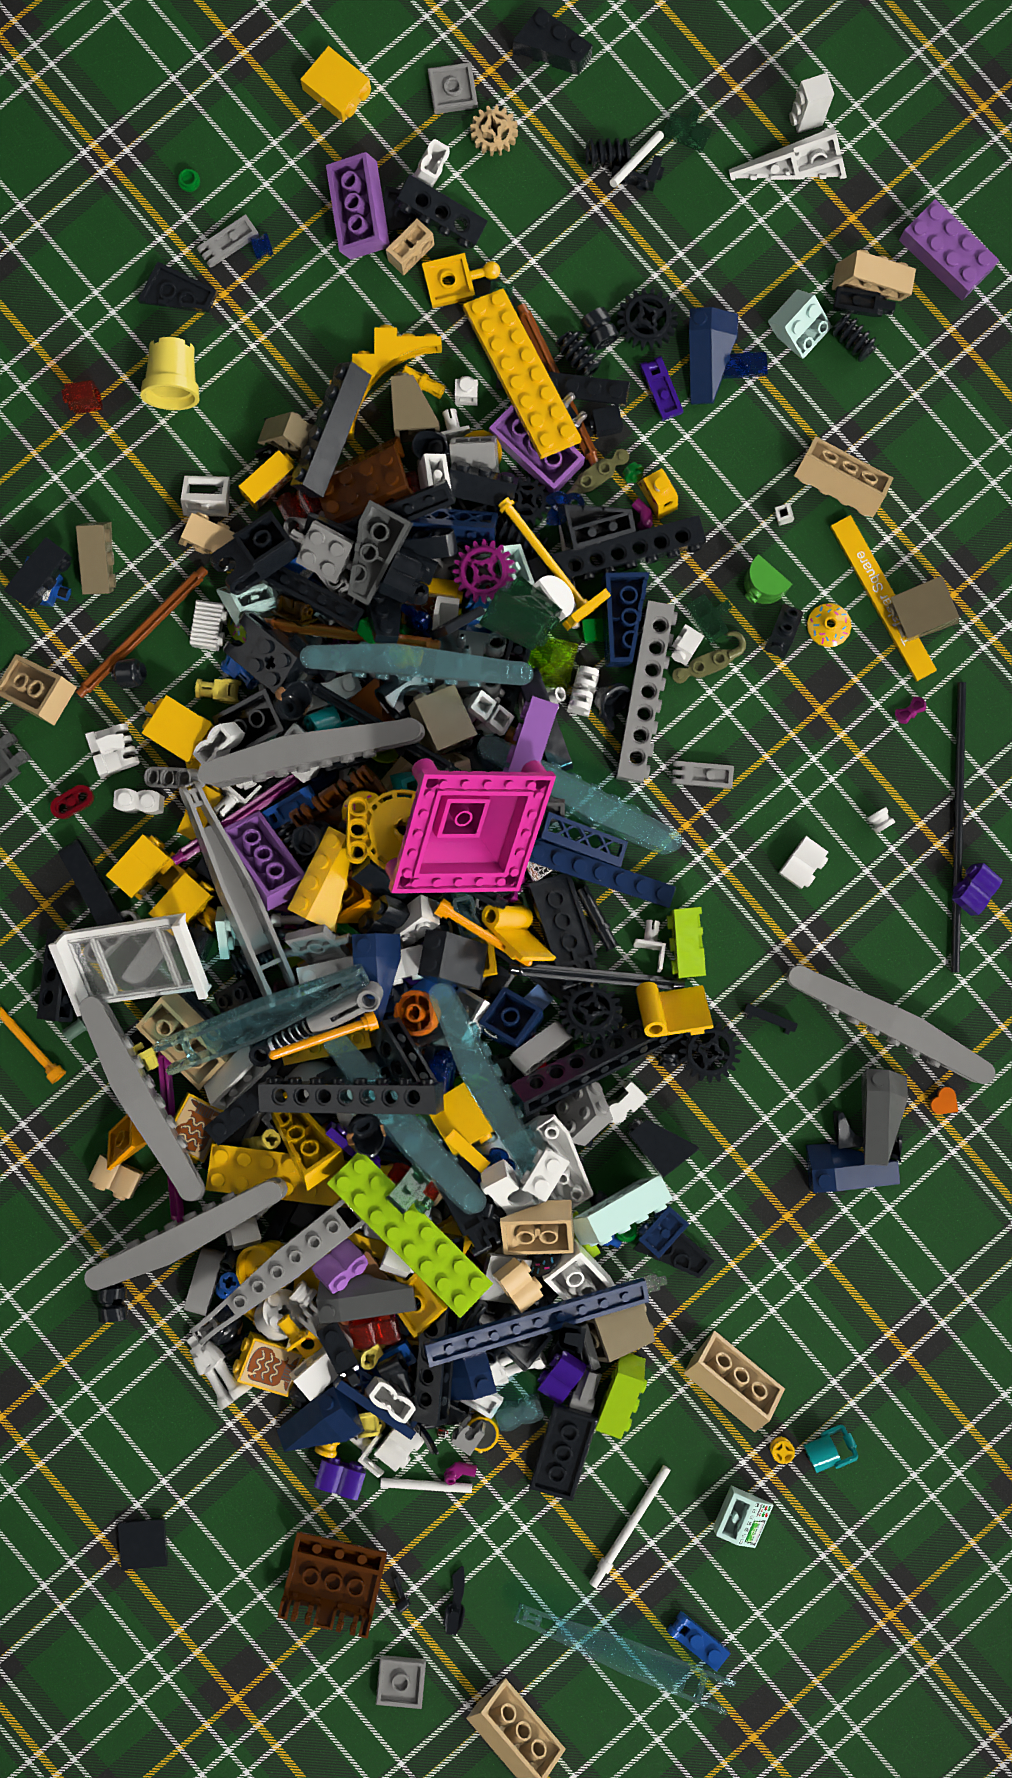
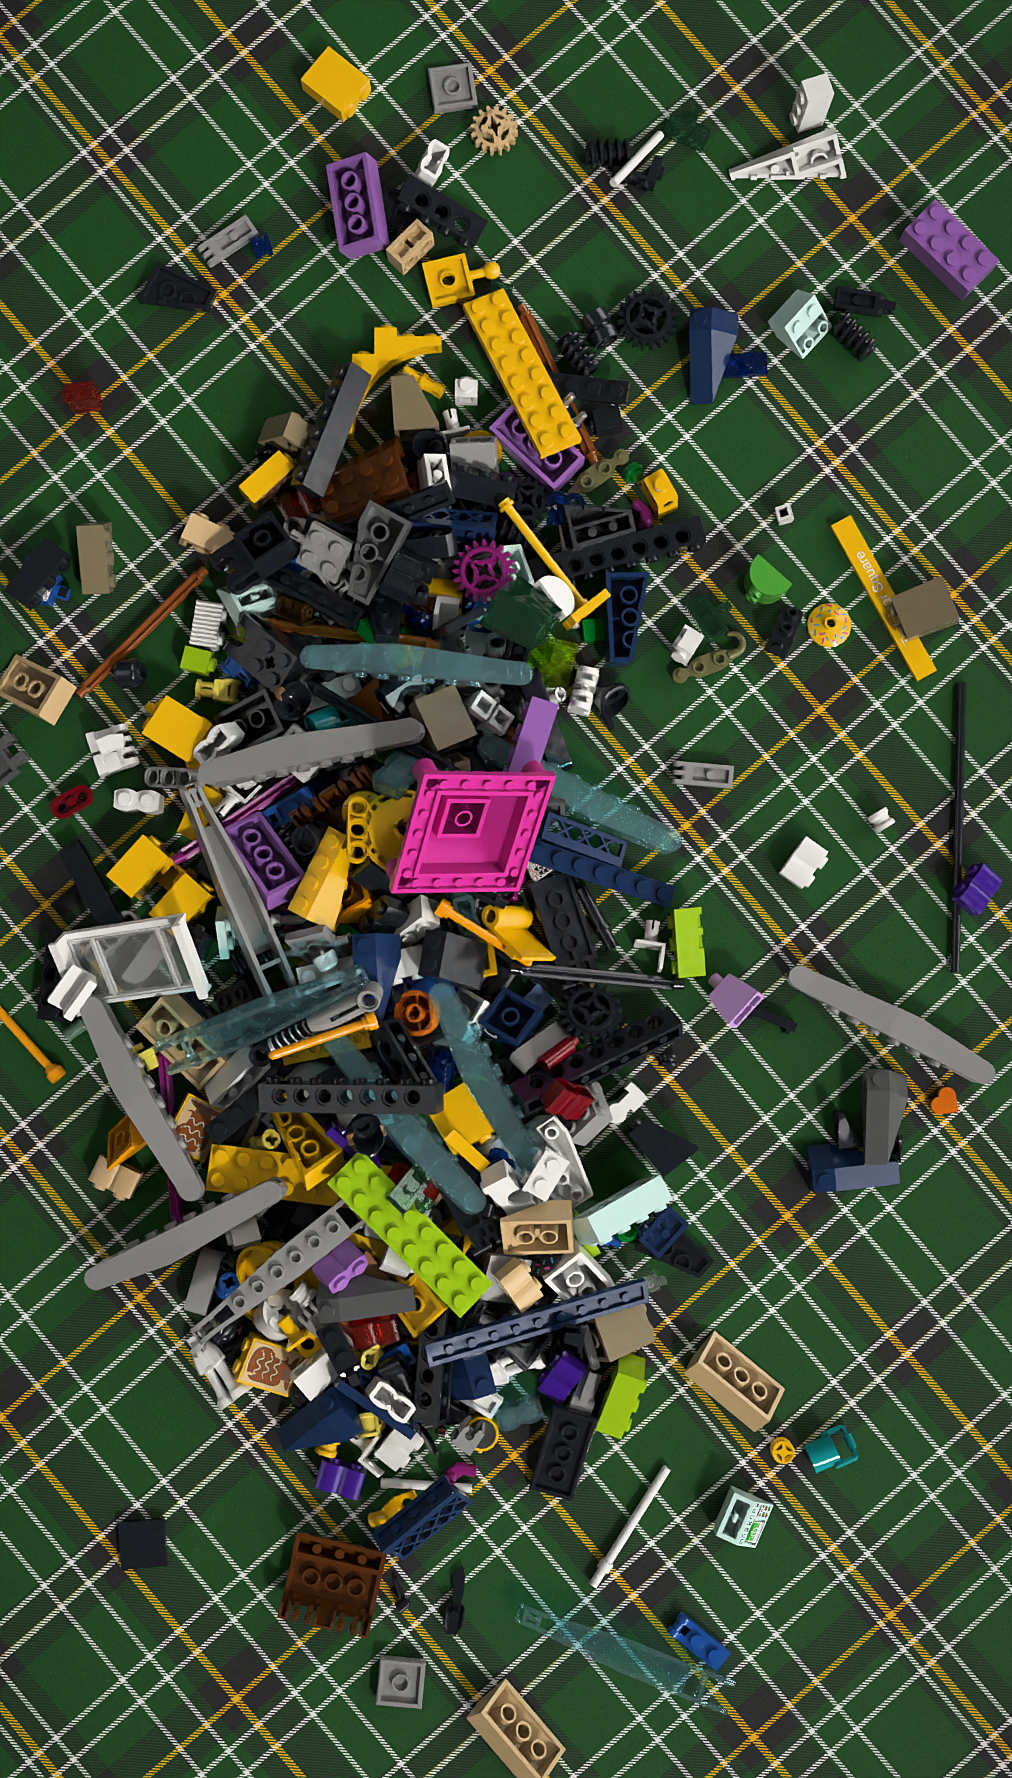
black wheel [97,1285,129,1322] -> none
light yellow piece [140,337,199,410] -> none
green plate [178,169,200,192] -> none
white tile [181,476,230,517] -> none
yellow wheel [196,905,217,932] -> none
black wedge [513,6,593,75] -> none
black hinge [590,1190,608,1207] -> none
light grey brick [616,600,678,784] -> none
yellow door [636,982,713,1037] -> none
dark purple plate [639,356,683,421] -> none
black gear [678,1021,742,1083] -> none
tan slope [794,436,893,518] -> none
tan wedge [832,250,916,301] -> none
magenta piece [895,697,926,724] -> none
none -> white panel [47,964,97,1021]
none -> lime brick [180,645,217,677]
none -> white piece [313,949,339,972]
none -> yellow bracket [368,1490,417,1528]
none -> clear light blue brick [372,750,420,801]
none -> dark blue fence [372,1474,474,1561]
none -> dark red cylinder [537,1036,579,1071]
none -> dark red brick [540,1078,595,1120]
none -> lavender torso [708,973,765,1028]

